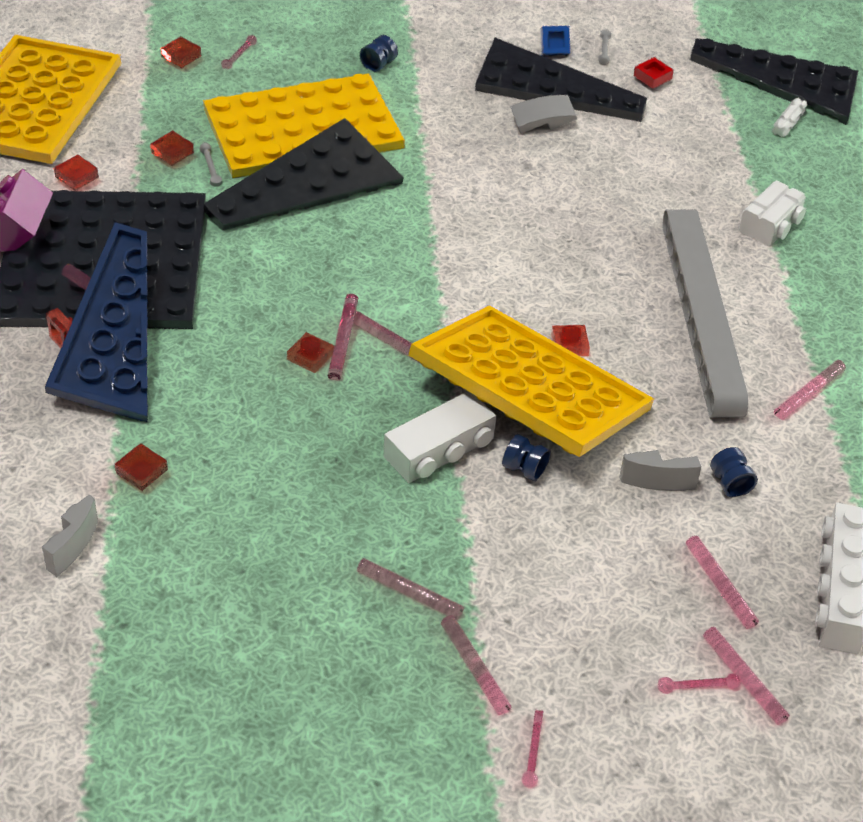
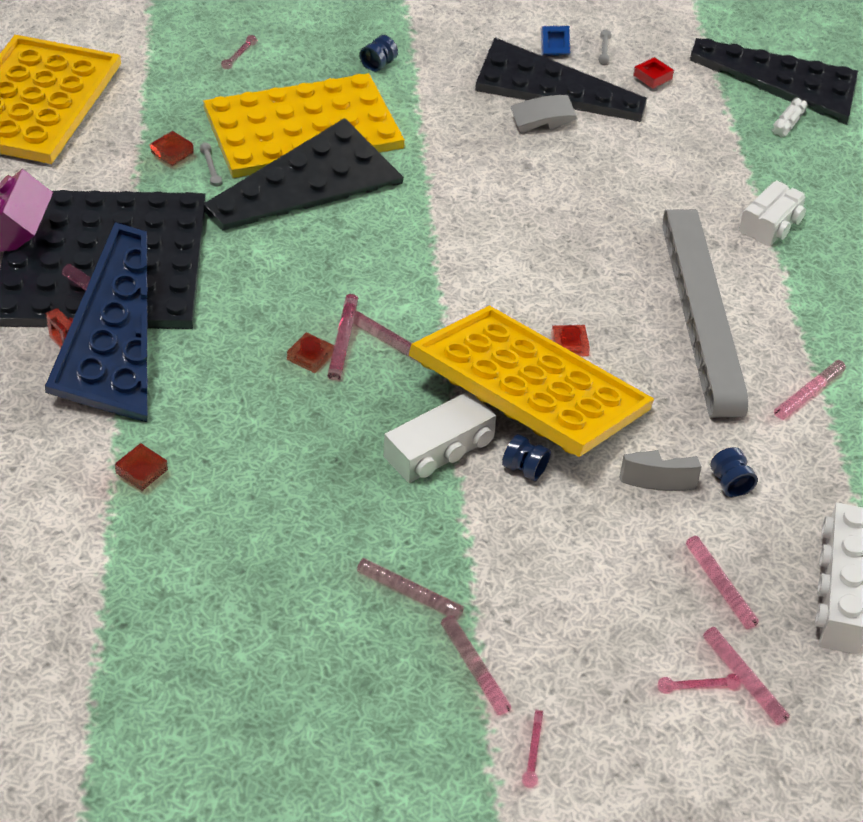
light grey slope [42,494,98,577] -> none
clear red plate [54,154,99,191] -> none
clear red plate [161,36,201,68] -> none

